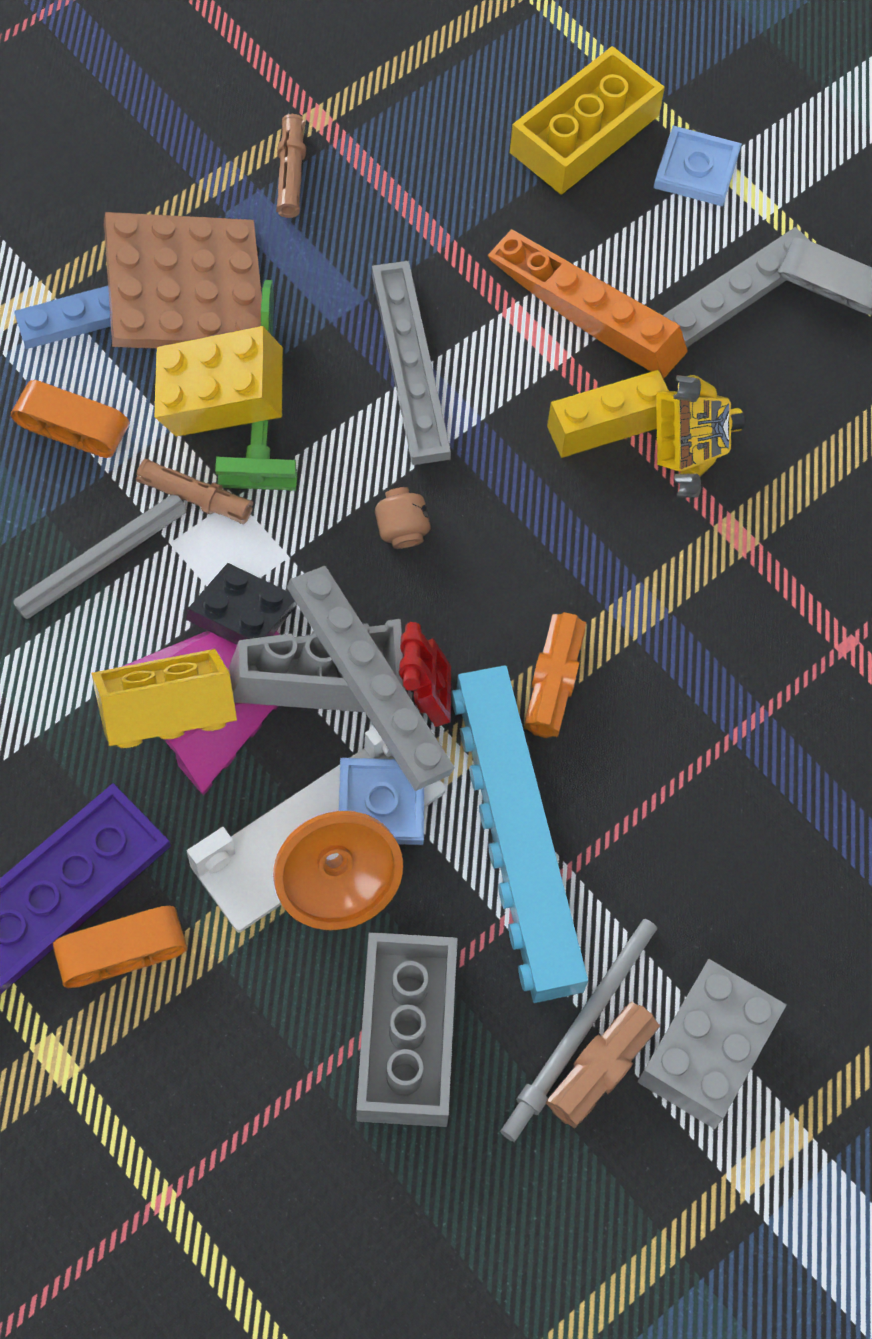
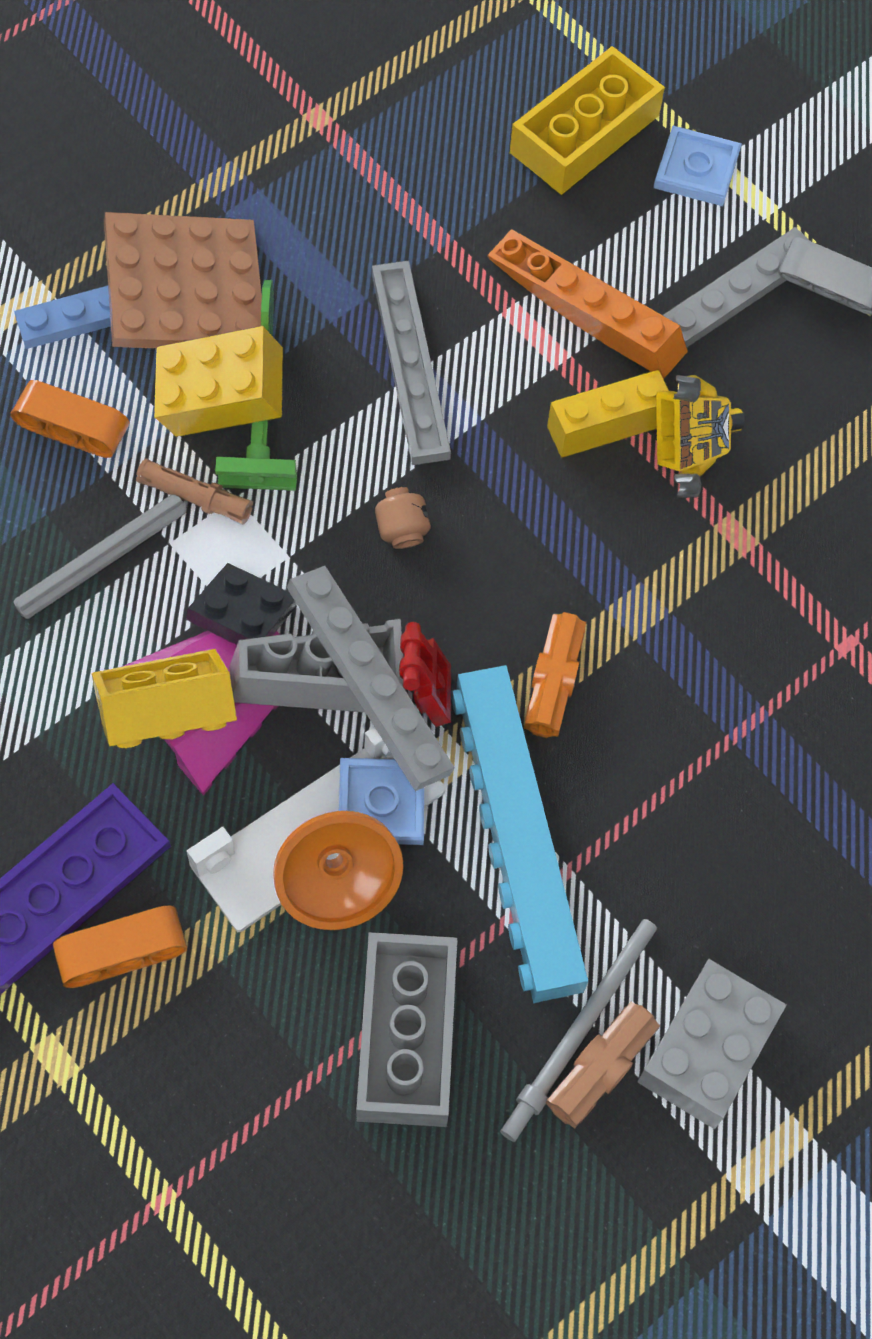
nougat pin [276,114,306,218] -> none

